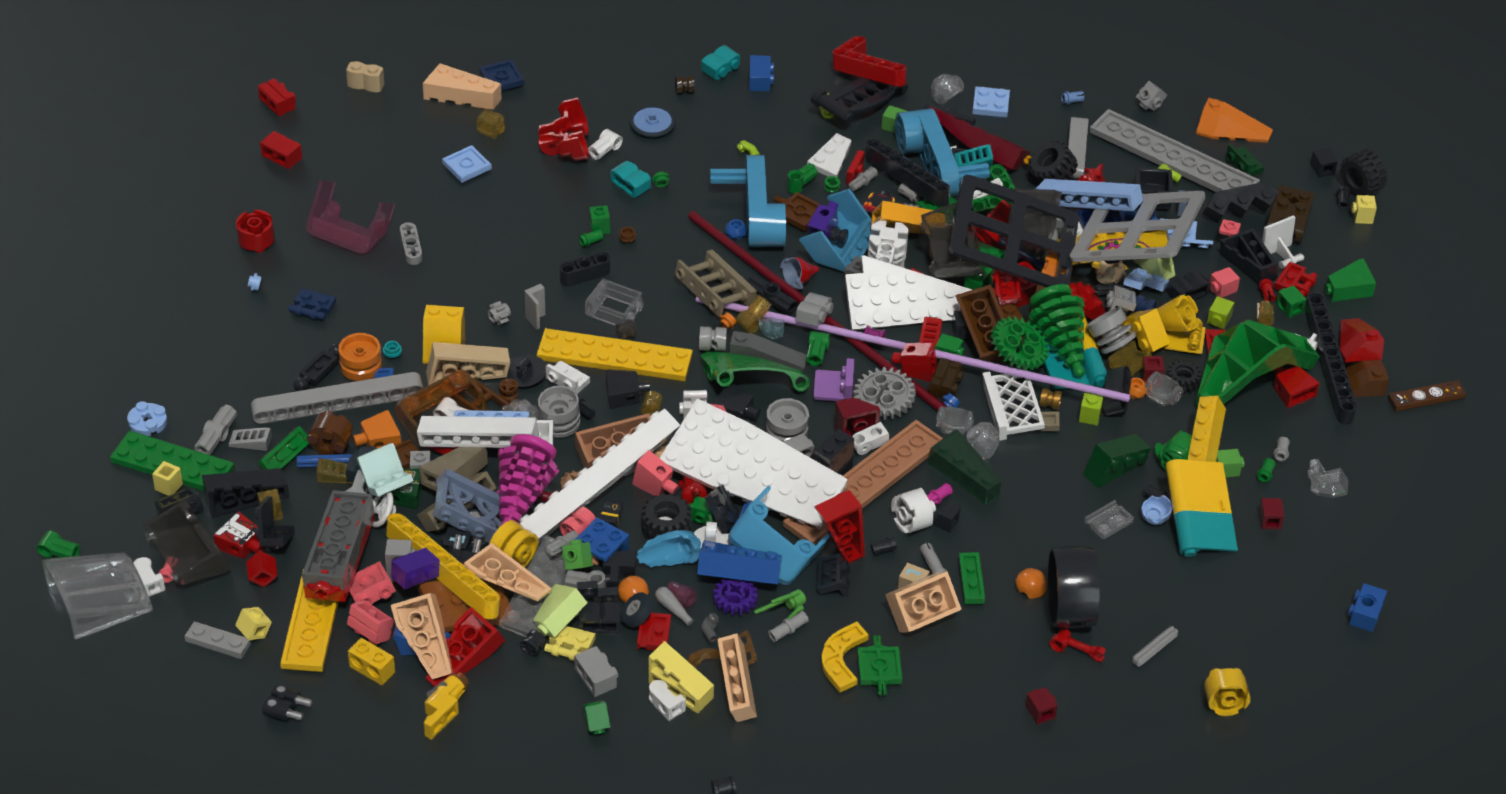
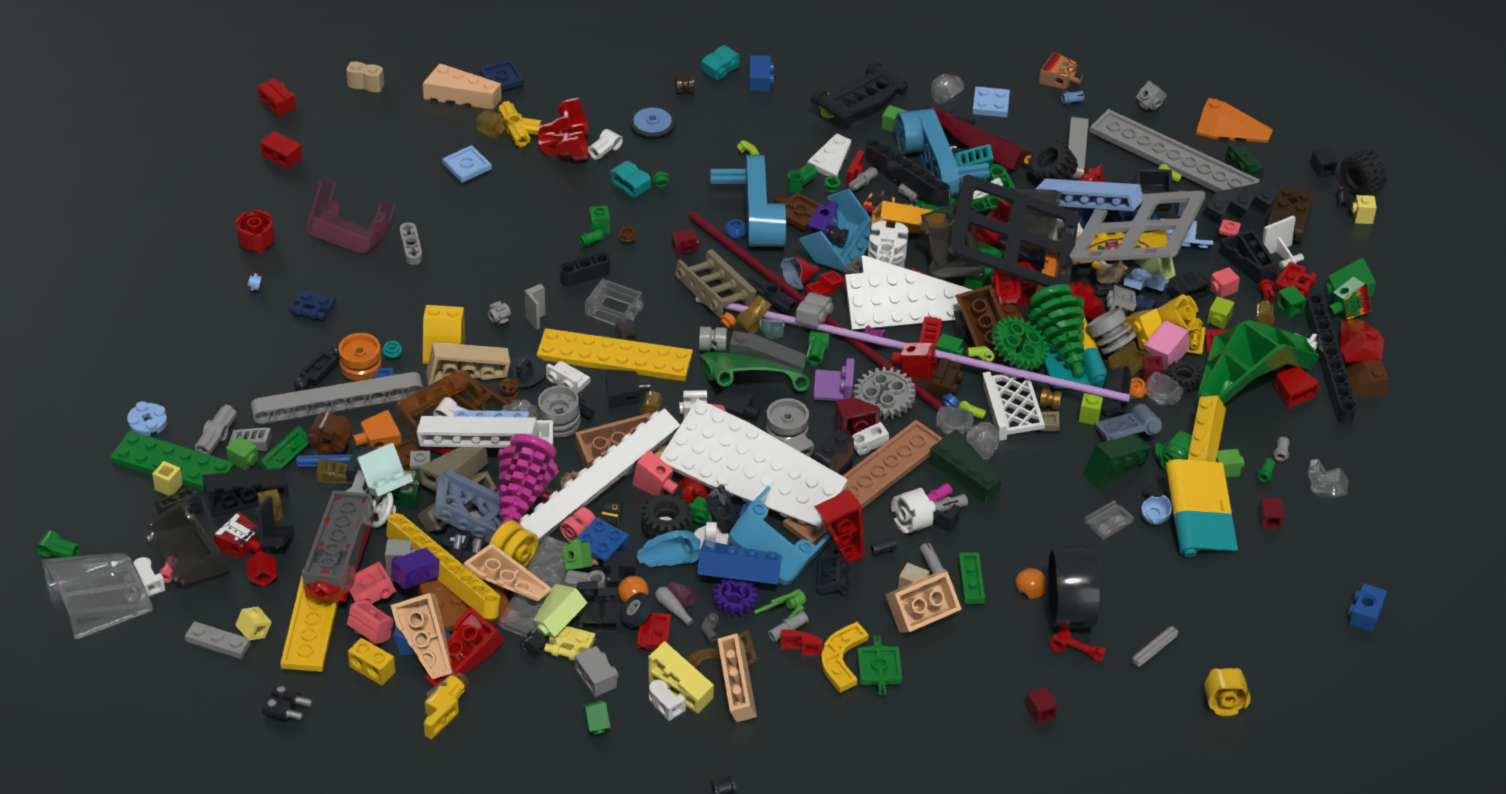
light grey axle [545,530,579,556] -> none
red beam [833,36,906,86] -> none
reddish brown tile [1388,380,1466,411] -> none
none -> bright green brick [226,436,259,471]
none -> yellow piece [498,101,542,147]
none -> dark red brick [671,229,700,258]
none -> red slope [781,629,823,656]
none -> red slope [804,270,845,296]
none -> light grey pin [934,494,968,512]
none -> lime arm [958,401,986,419]
none -> lime arm [967,346,994,362]
none -> nougat torso [1039,52,1083,89]
none -> sand blue piece [1095,404,1162,441]
none -> bright pink slope [1143,321,1190,373]
none -> green torso [1327,275,1372,320]

